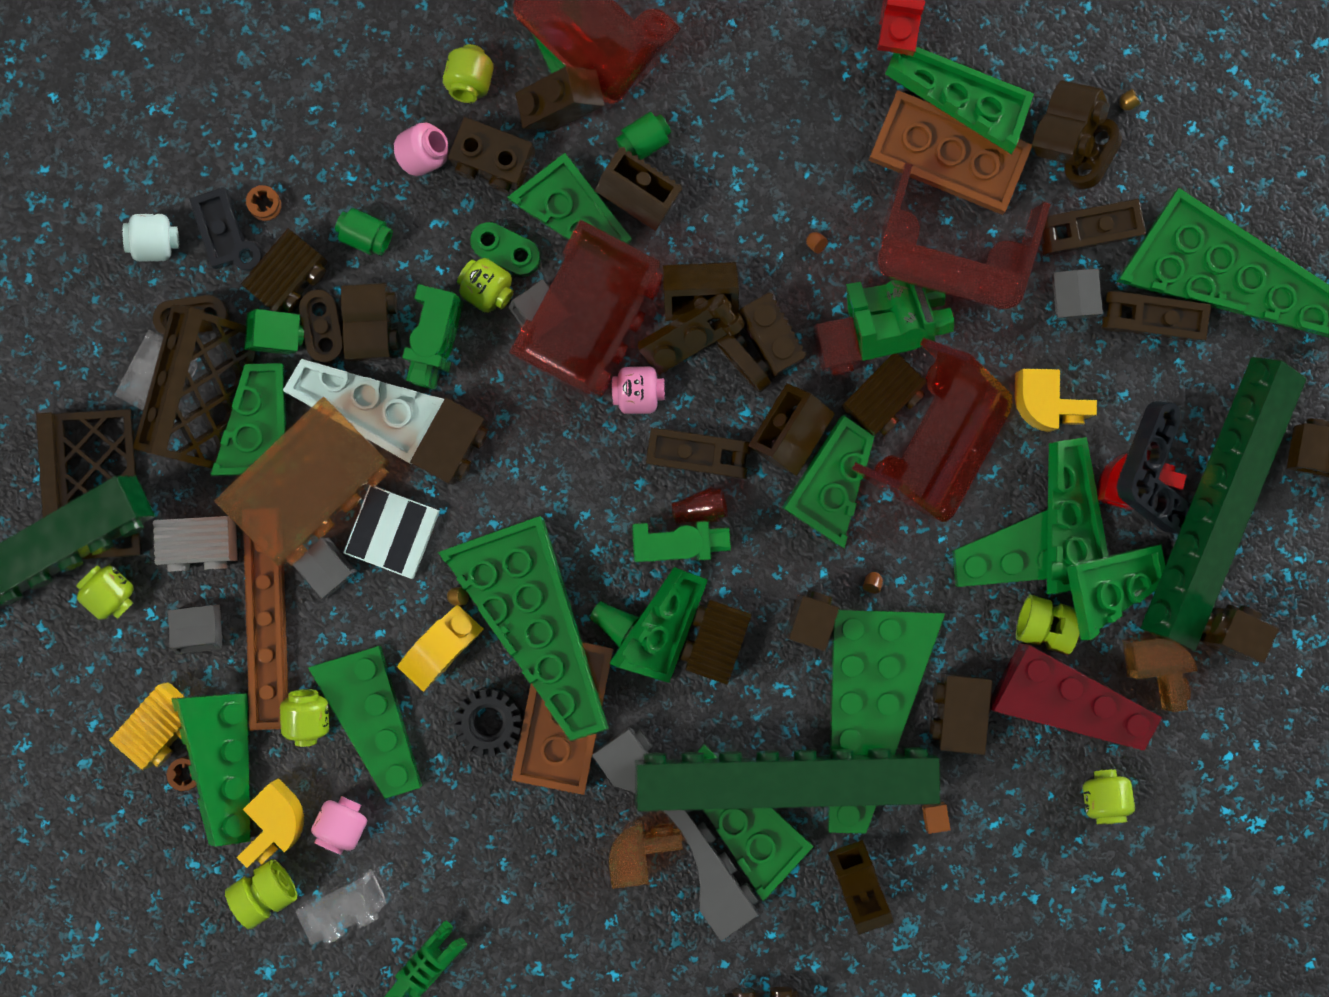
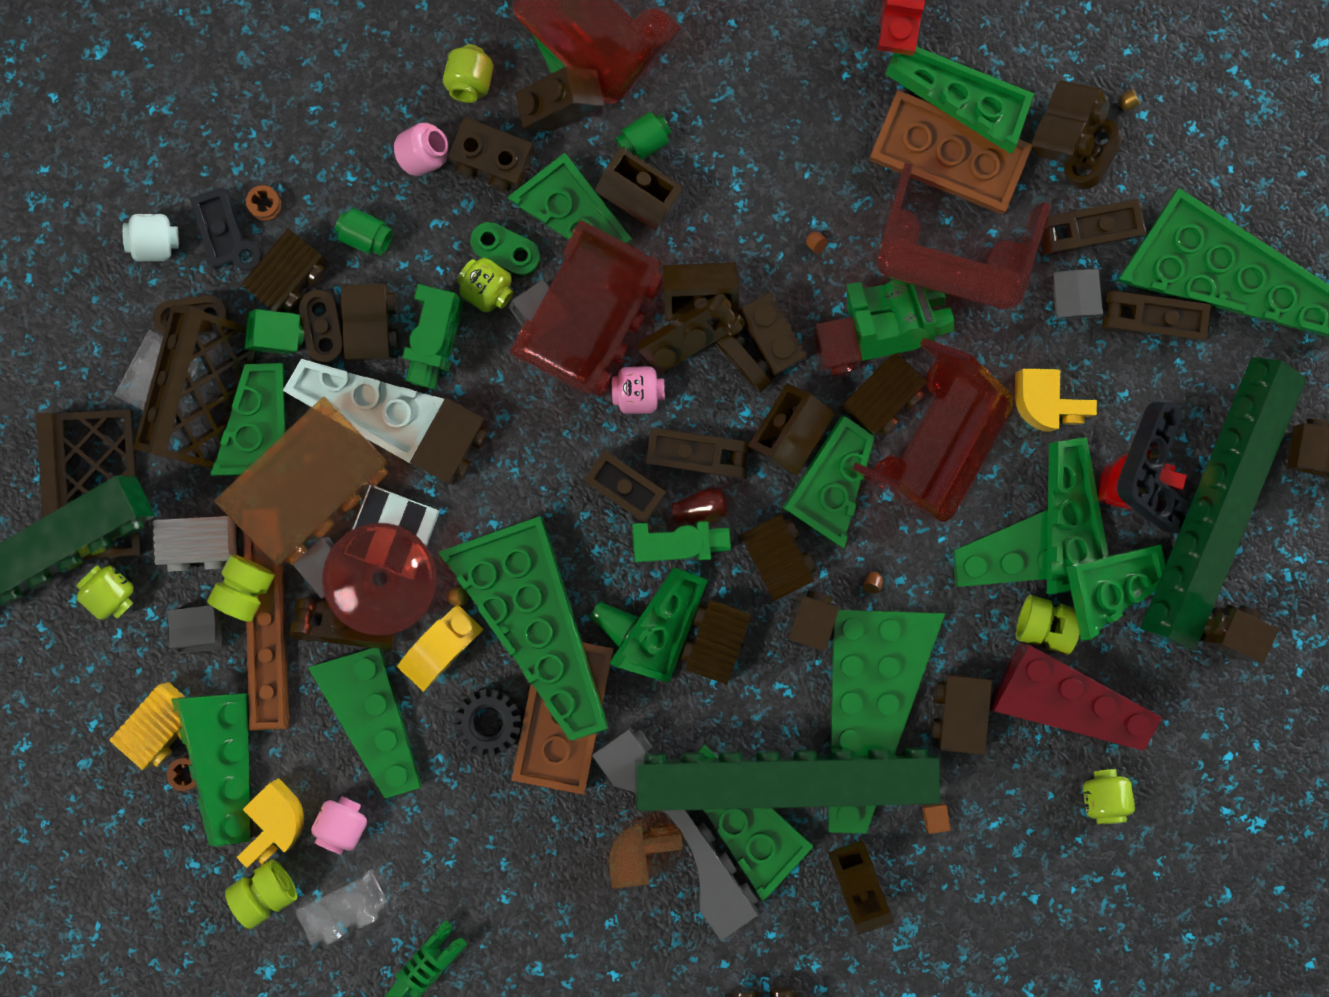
lime head [280,689,329,747] -> none
clear orange brick [1122,637,1197,712] -> none
none -> lime wheel [207,554,275,622]
none -> dark brown plate [289,598,400,650]
none -> clear red dish [322,523,437,635]
none -> dark brown brick [583,450,666,523]
none -> dark brown brick [740,515,816,601]

